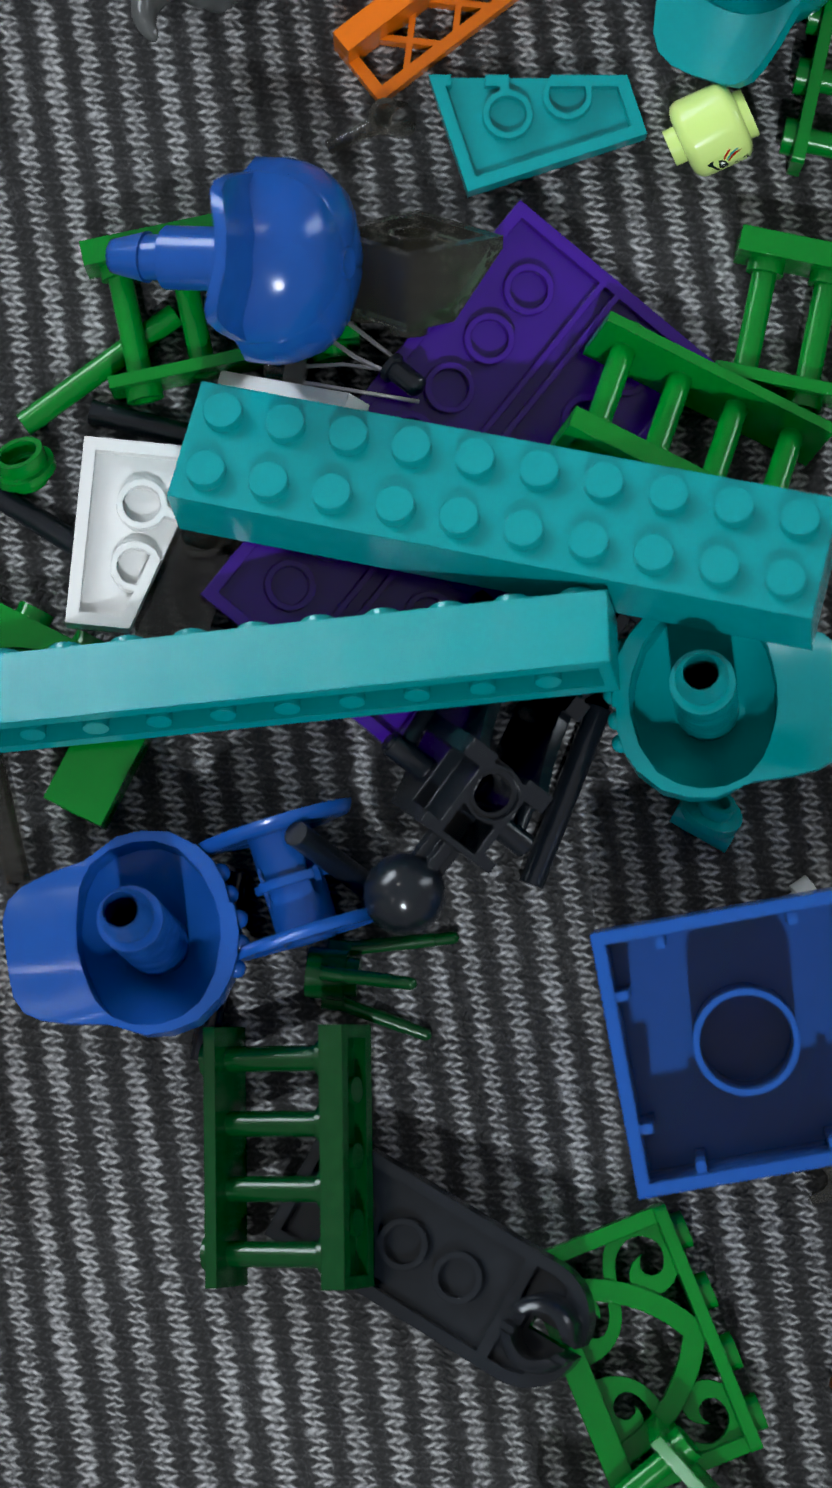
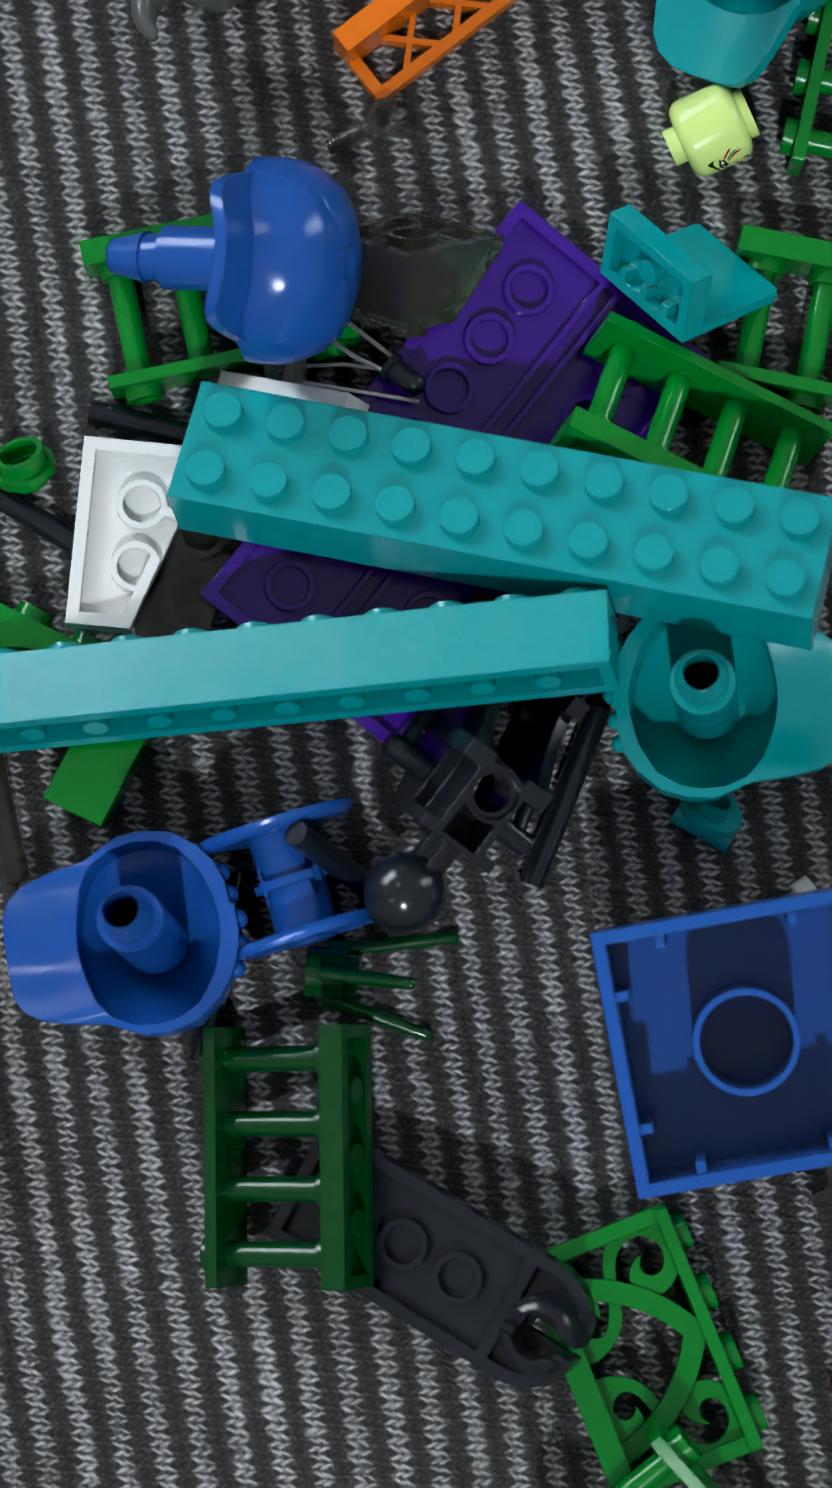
green bar [16,304,182,435] -> none
teal wing [428,74,647,198] -> none
none -> teal bracket [600,204,777,343]

